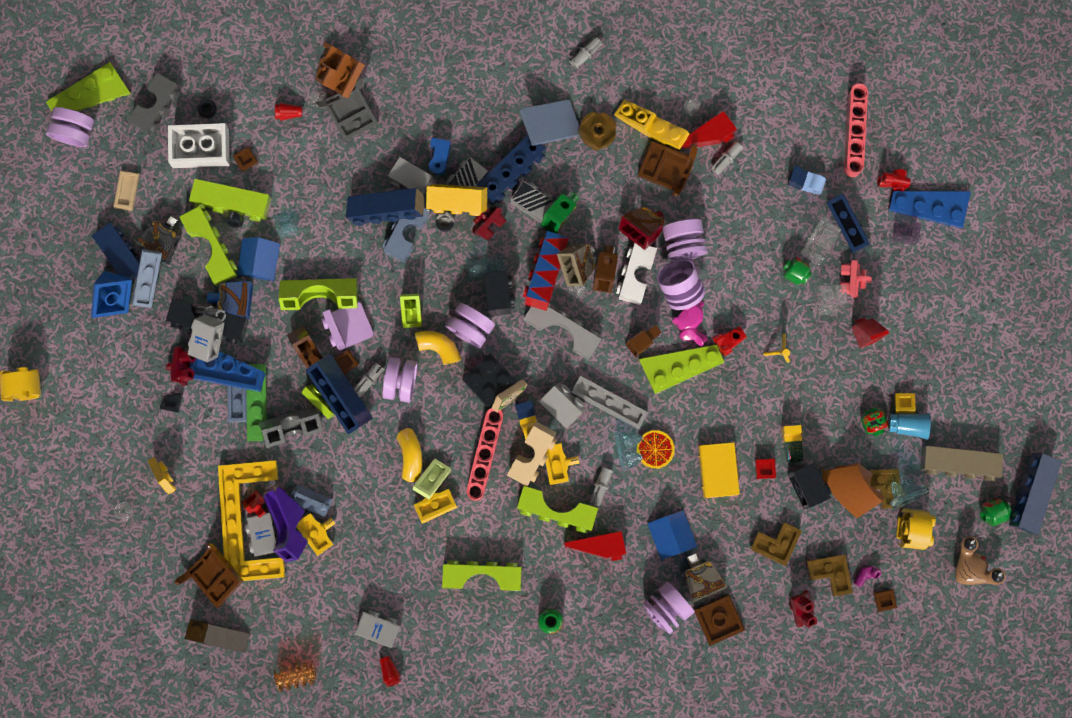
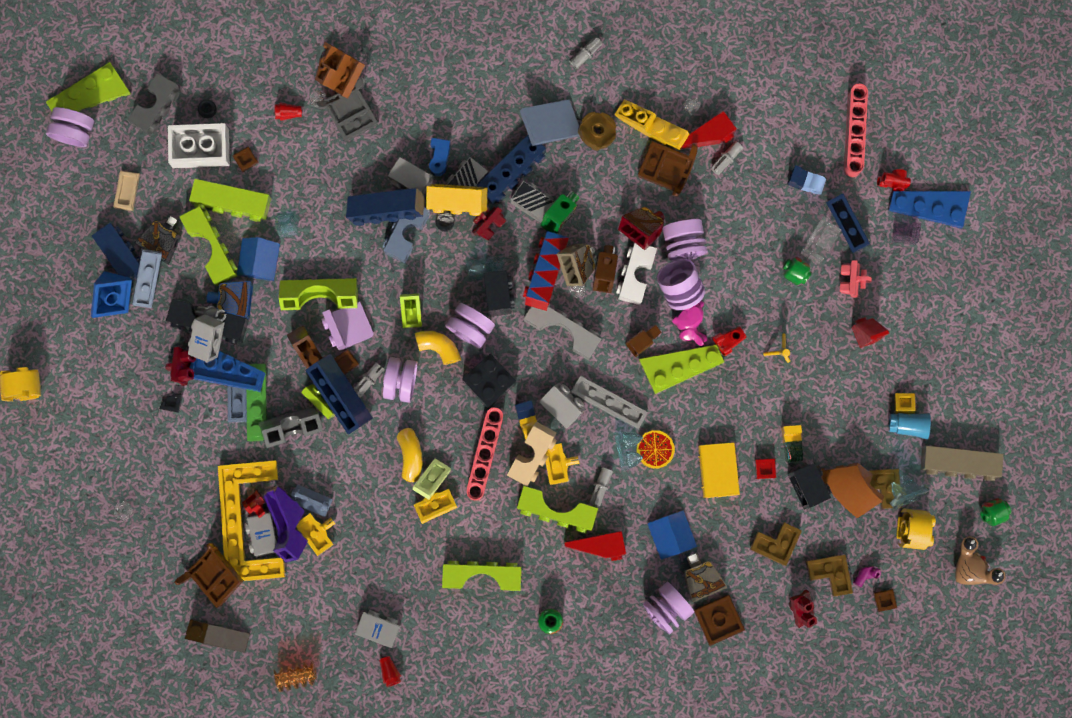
yellow plate [148,457,176,494] -> none
black tile [224,212,244,228] -> none
tan tile [492,380,527,412] -> none
clear brick [814,285,847,315] -> none
head [861,407,889,437] -> none
dark blue brick [1009,453,1062,534] -> none

